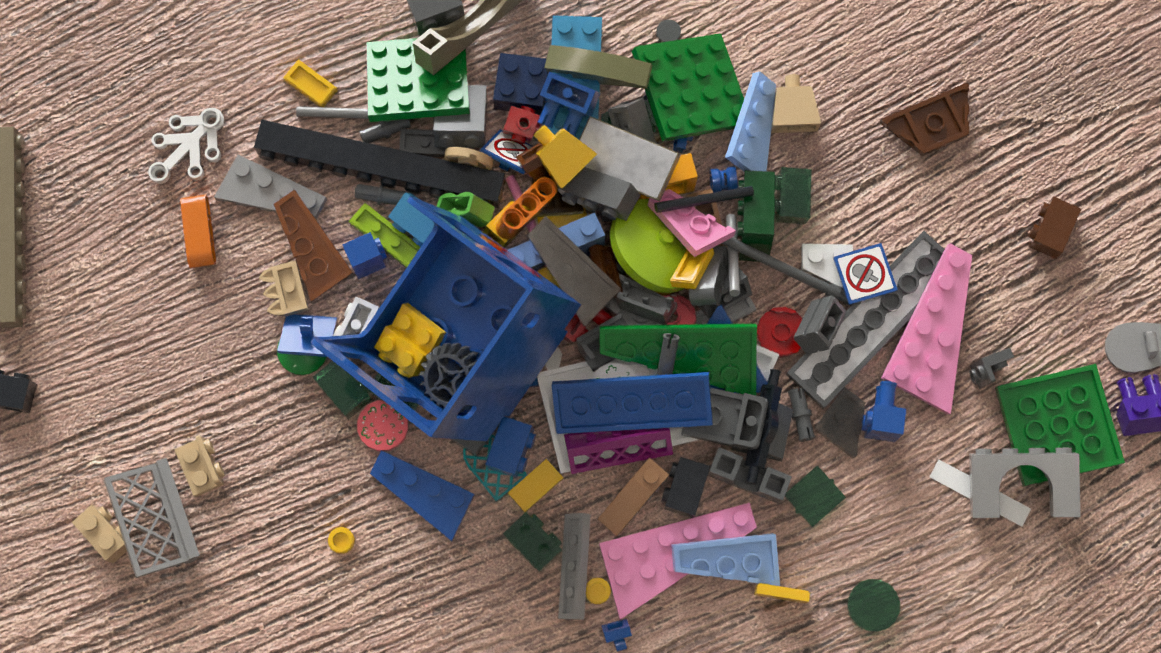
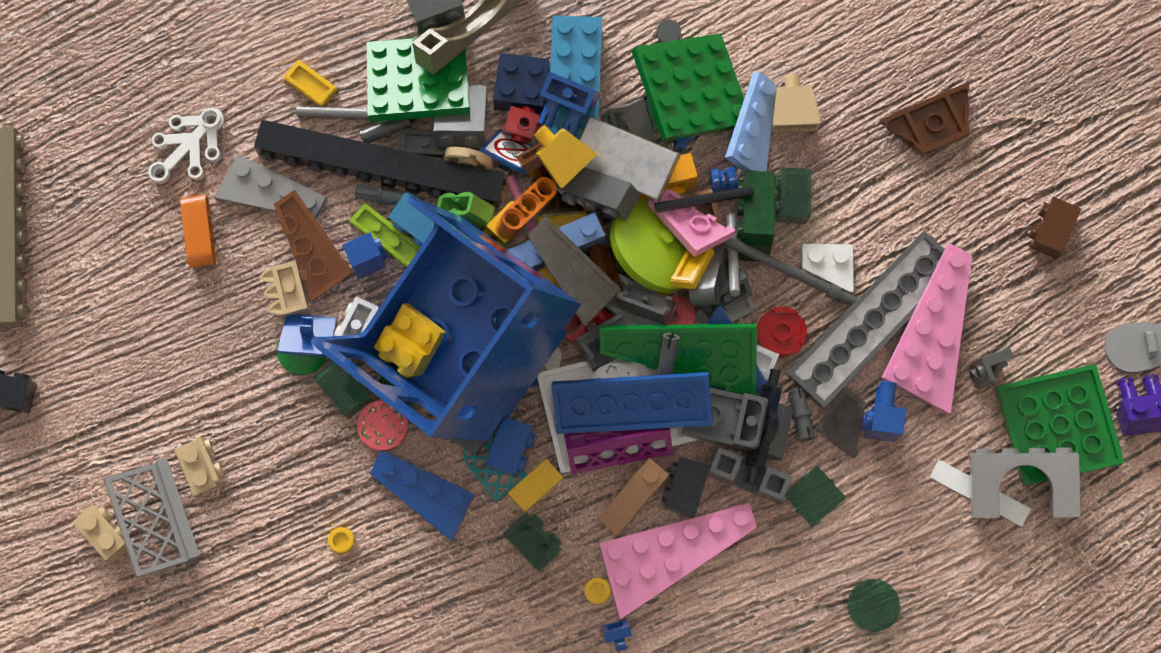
dark grey gear [419,343,478,414] -> none
olive slope [544,45,652,89] -> none
light grey plate [558,513,591,620] -> none
light blue wing [671,533,780,586] -> none
yellow tile [754,583,810,603] -> none
dark grey brick [794,295,846,354] -> none
piece [833,243,898,305] -> none

